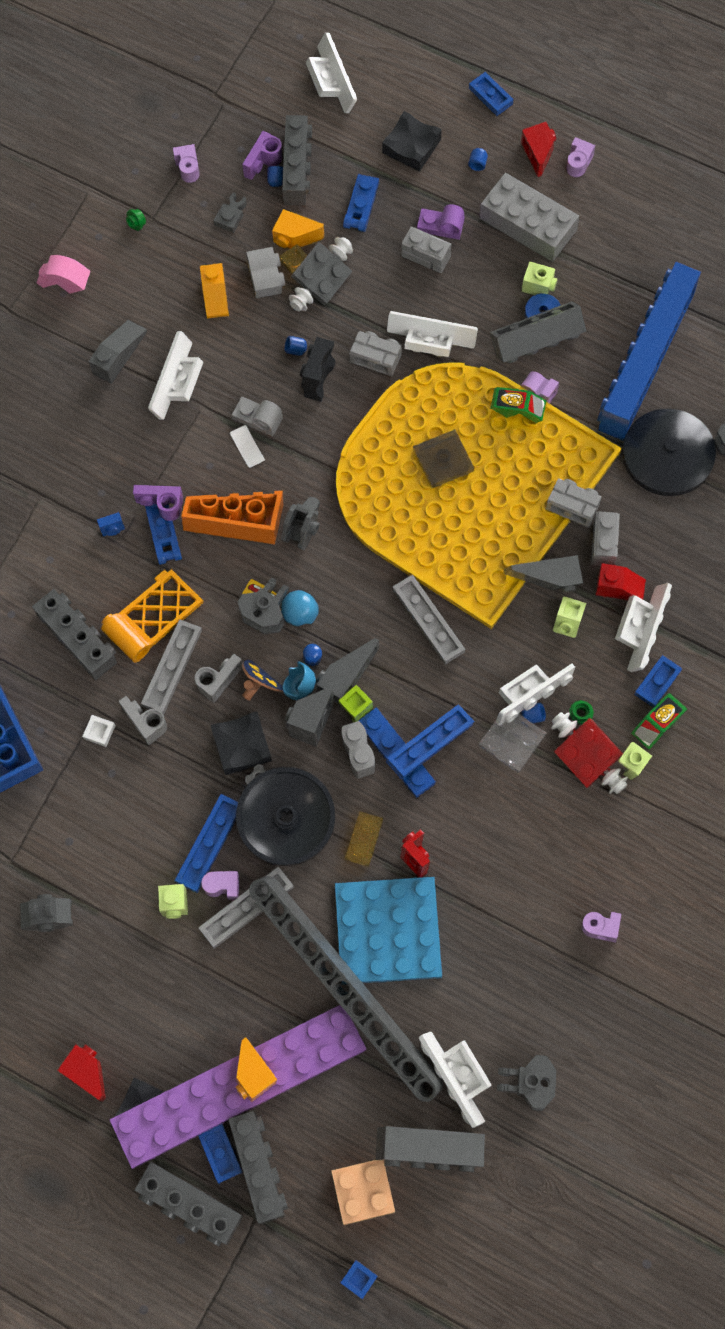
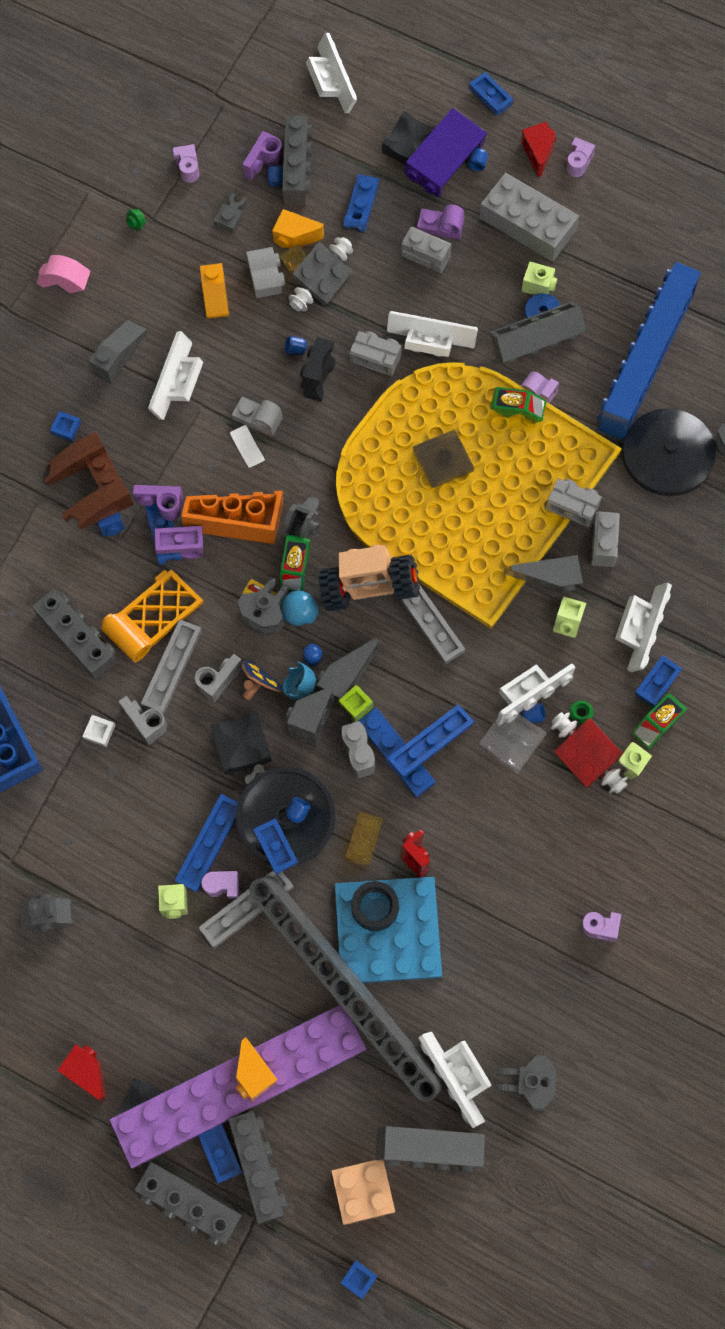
red slope [596,563,646,600] -> none
none -> copper wedge [45,431,134,530]
none -> blue plate [50,411,81,441]
none -> medium lavender plate [155,526,204,559]
none -> blue plate [253,818,298,875]
none -> slope [280,535,310,591]
none -> blue piece [286,797,311,823]
none -> brick [318,545,420,611]
none -> black tyre [351,881,399,932]
none -> dark purple panel [404,108,487,198]

